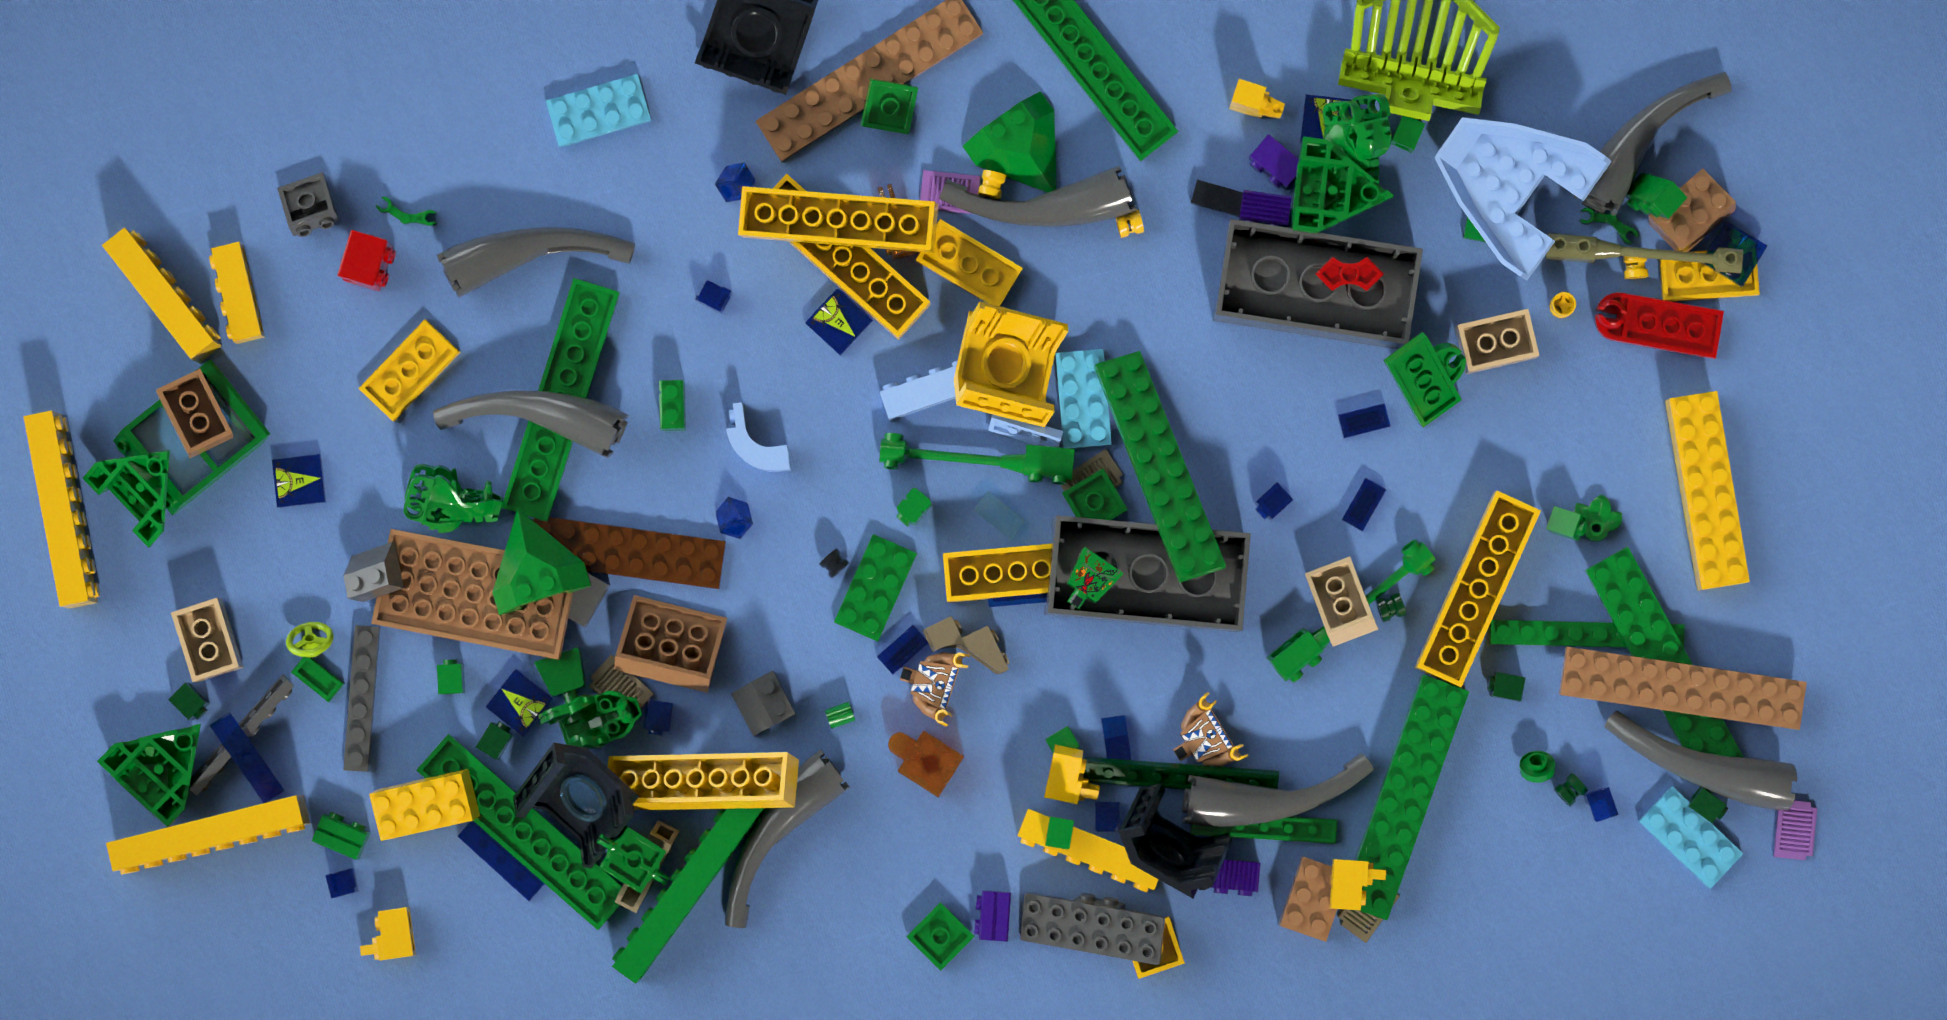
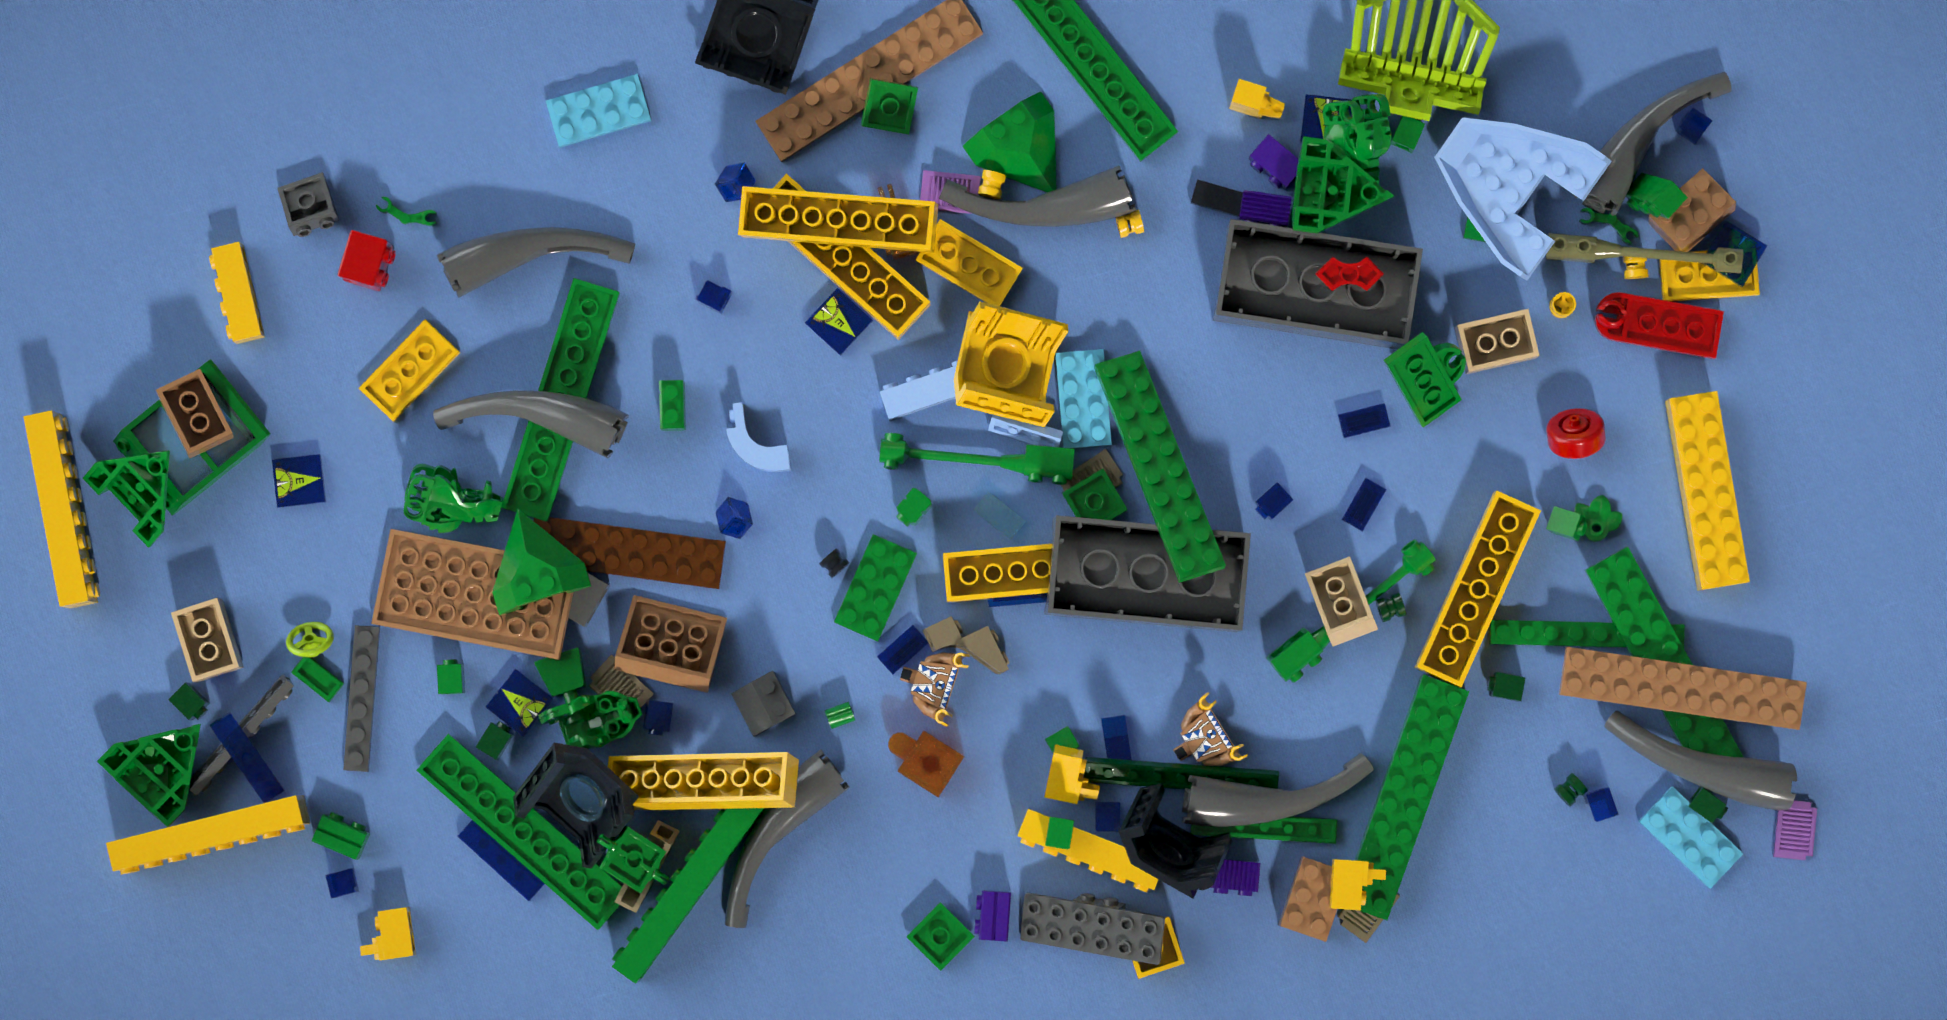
yellow brick [102,227,222,363] -> none
dark grey slope [343,542,404,602] -> none
yellow brick [369,769,480,841] -> none
green torso [1067,547,1123,609] -> none
green plate [1519,751,1555,783] -> none
none -> red wheel [1546,408,1606,459]
none -> clear blue panel [1675,108,1712,145]

